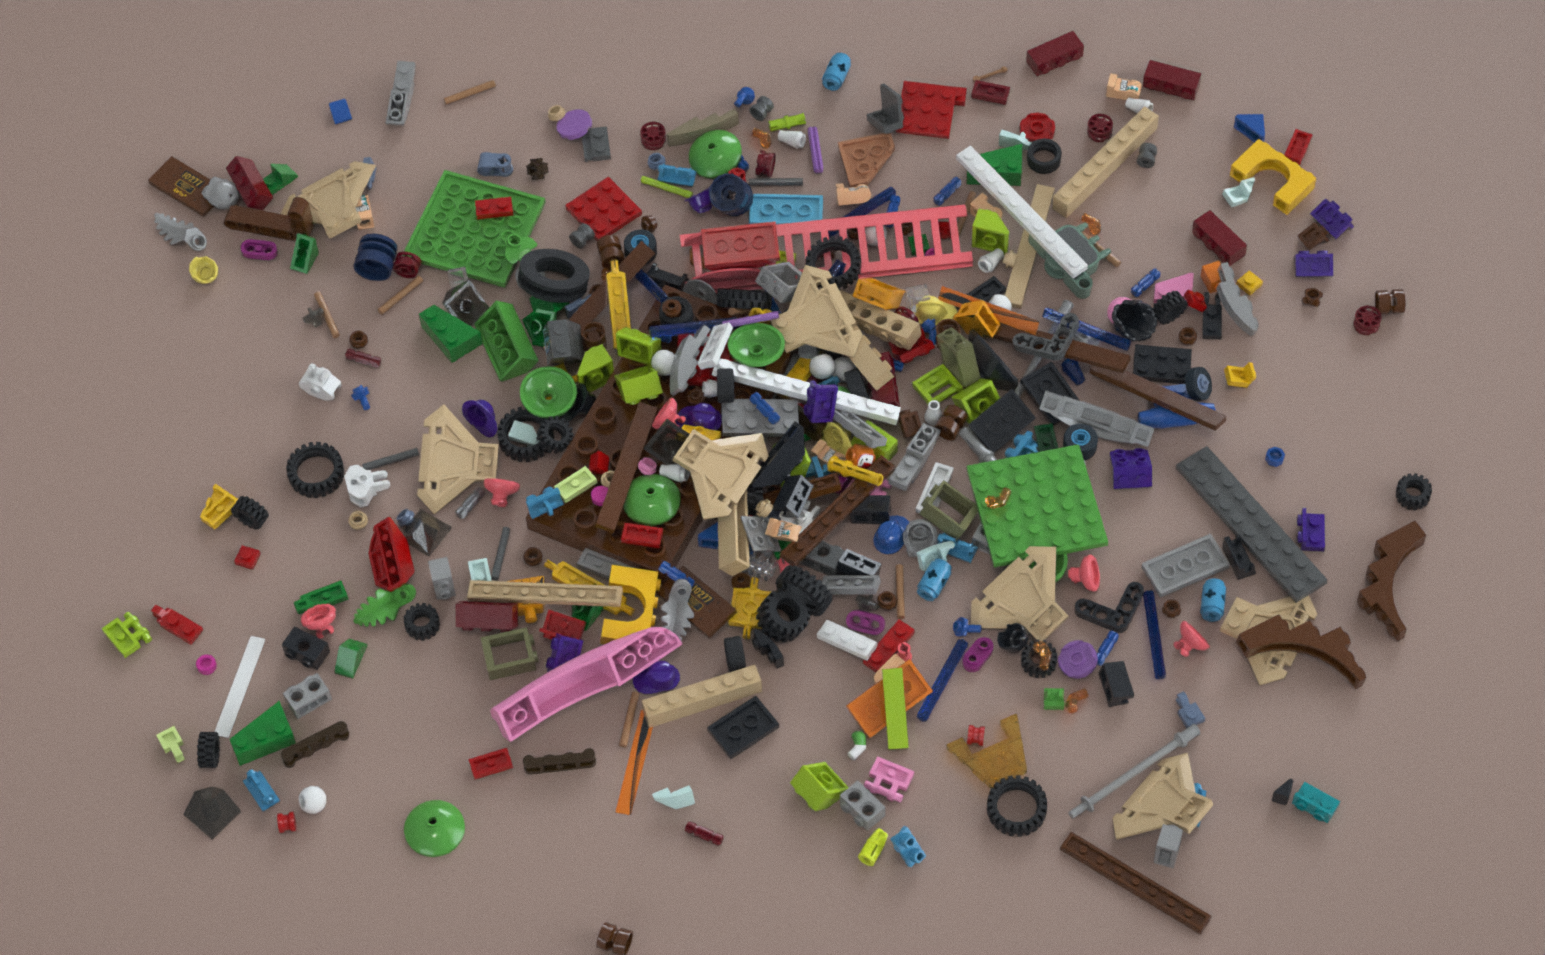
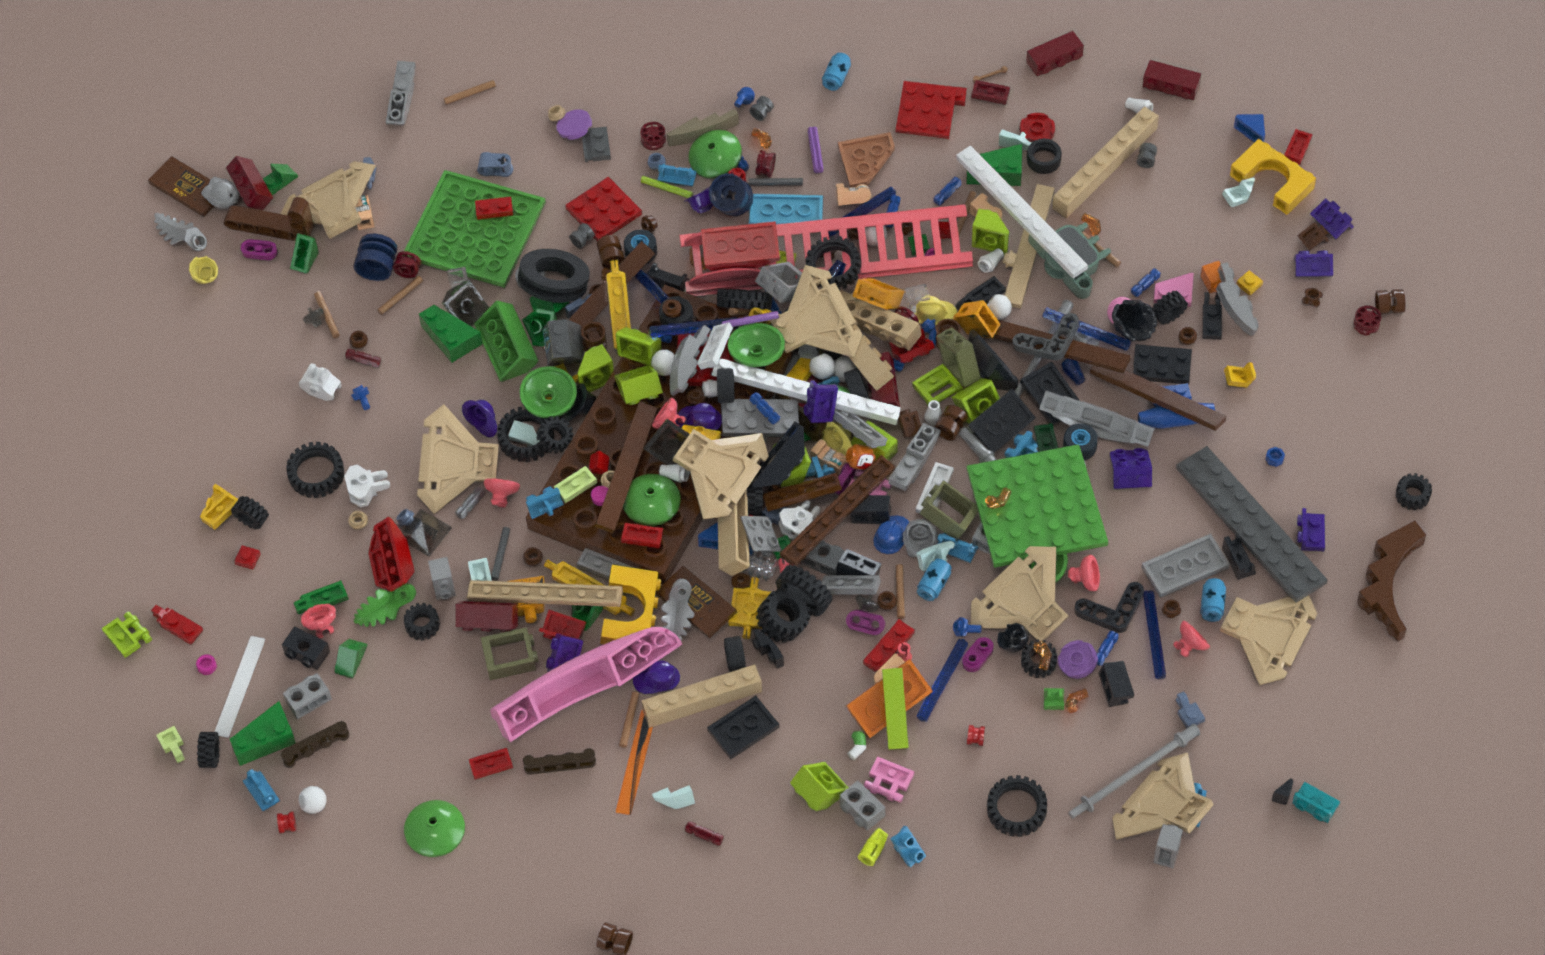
clear smoke slope [184,786,241,839] -> none
blue slope [329,99,352,124] -> none
dark grey bar [362,448,419,470] -> none
bright green plate [504,234,538,265] -> none
dark brown gear [526,158,549,180] -> none
bright pink plate [638,458,657,475] -> none
blue axle [658,561,695,587] -> none
light grey dish [683,279,717,304] -> none
tan plate [756,499,773,518] -> none
light nougat leg [765,518,802,542] -> none
lime pin [768,113,806,132] -> none
black hinge [773,475,813,518] -> none
white cone [778,130,806,149] -> none
white plate [817,620,878,661] -> none
yellow pin [827,456,883,486] -> none
dark grey bracket [867,83,904,134] -> none
orange sticker [938,286,1039,335] -> none
clear yellow wing [946,714,1027,789] -> none
reddish brown tile [1060,832,1212,935] -> none
dark red wheel [1087,113,1113,142] -> none
light nougat leg [1106,73,1142,100] -> none
red plate [1184,289,1207,312] -> none
black wheel [1185,367,1212,401] -> none
dark red brick [1192,210,1247,267] -> none
reddish brown arch [1236,614,1366,689] -> none

